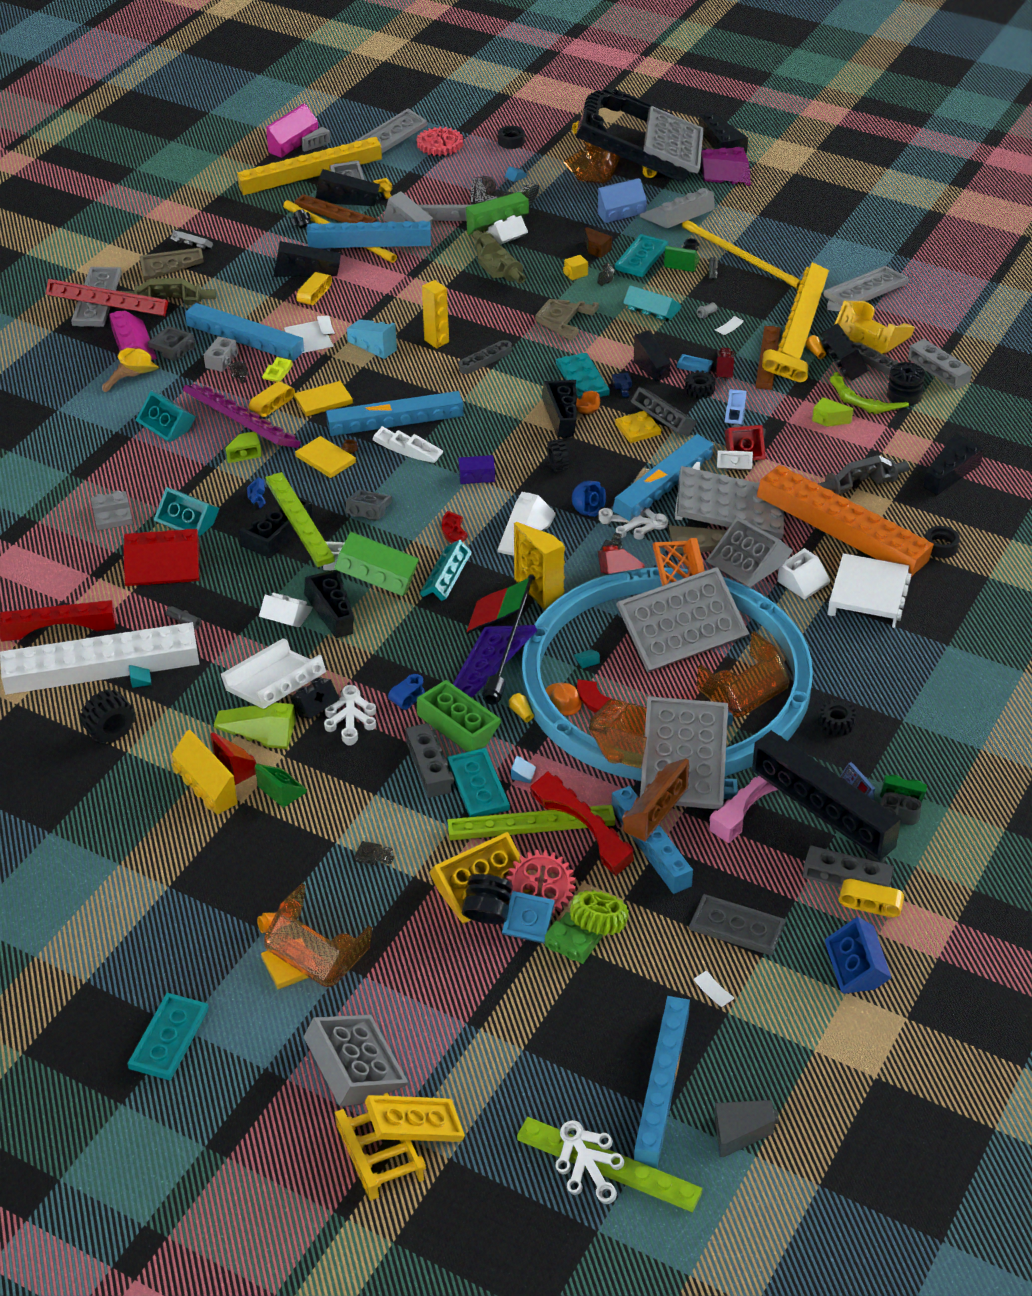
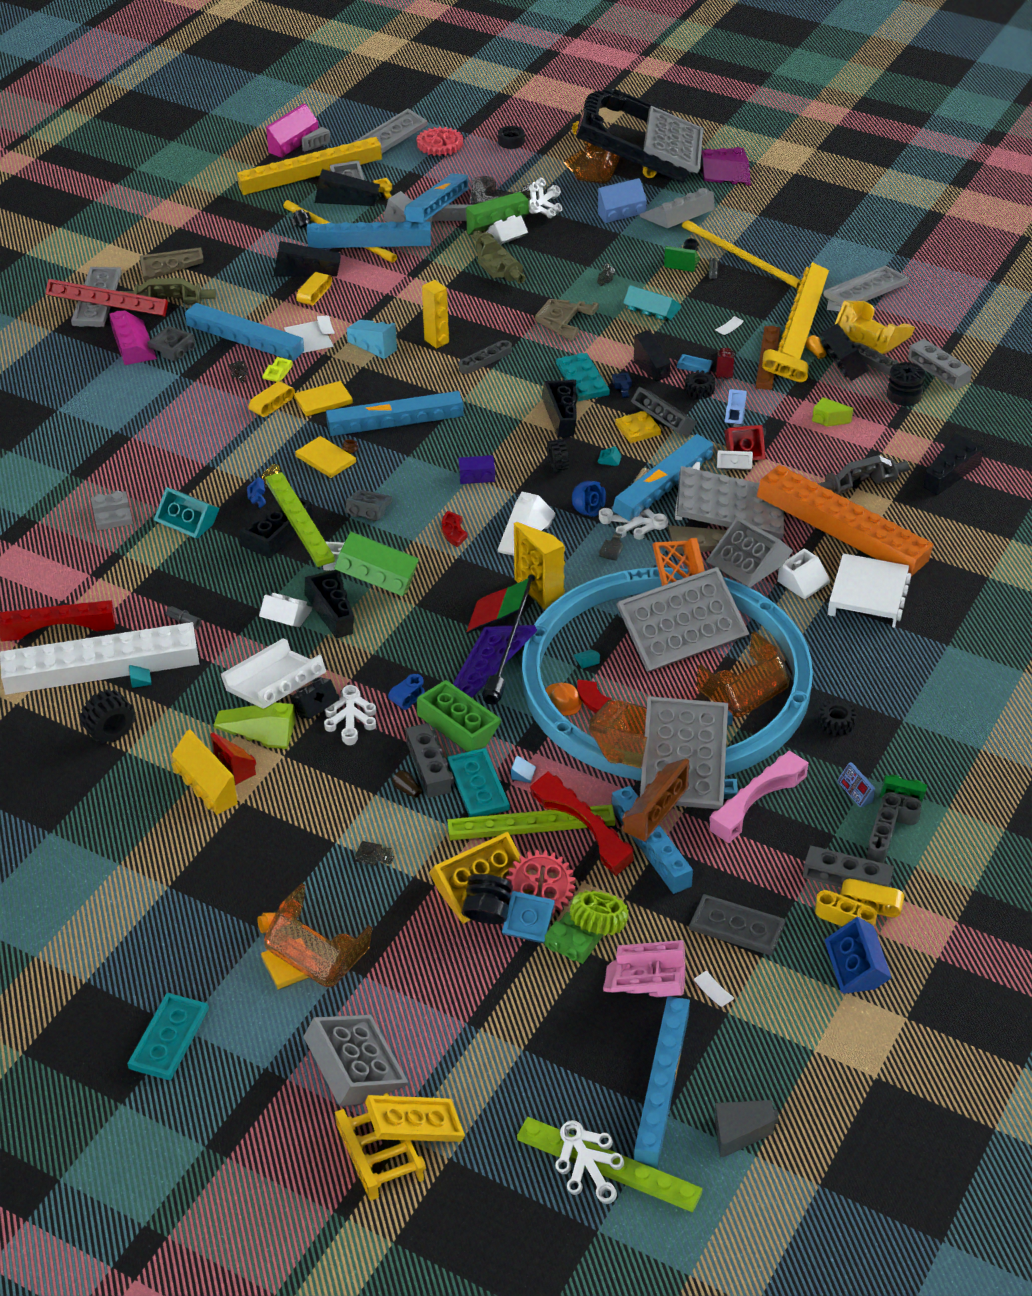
yellow hat [102,348,159,392] -> none
red slope [124,529,200,586] -> none
teal slope [135,391,196,442] -> none
light grey hinge [170,230,213,249] -> none
magenta plate [183,384,301,448] -> none
light grey brick [203,336,238,372] -> none
lime slope [225,431,262,463] -> none
green slope [255,764,308,808] -> none
dark orange plate [295,194,377,223] -> none
white slope [373,426,443,463] -> none
teal fence [420,540,472,601] -> none
dark azure slope [505,166,527,182] -> none
yellow cone [508,693,534,722] -> none
yellow brick [563,255,588,280] -> none
orange hair [576,391,600,415] -> none
reddish brown slope [585,227,612,258] -> none
slope [597,545,645,574] -> none
teal plate [615,234,668,277] -> none
light grey pin [697,302,717,319] -> none
black wedge [699,112,748,153] -> none
black brick [752,730,901,861] -> none
lime animal [829,372,909,414] -> none
black tyre [925,526,960,558] -> none
none -> clear yellow cone [261,464,280,486]
none -> dark brown cone [392,770,422,799]
none -> dark azure brick [404,173,468,223]
none -> white plant [529,178,562,219]
none -> teal slope [598,446,621,466]
none -> bright pink slope [603,940,685,997]
none -> yellow beam [815,890,877,928]

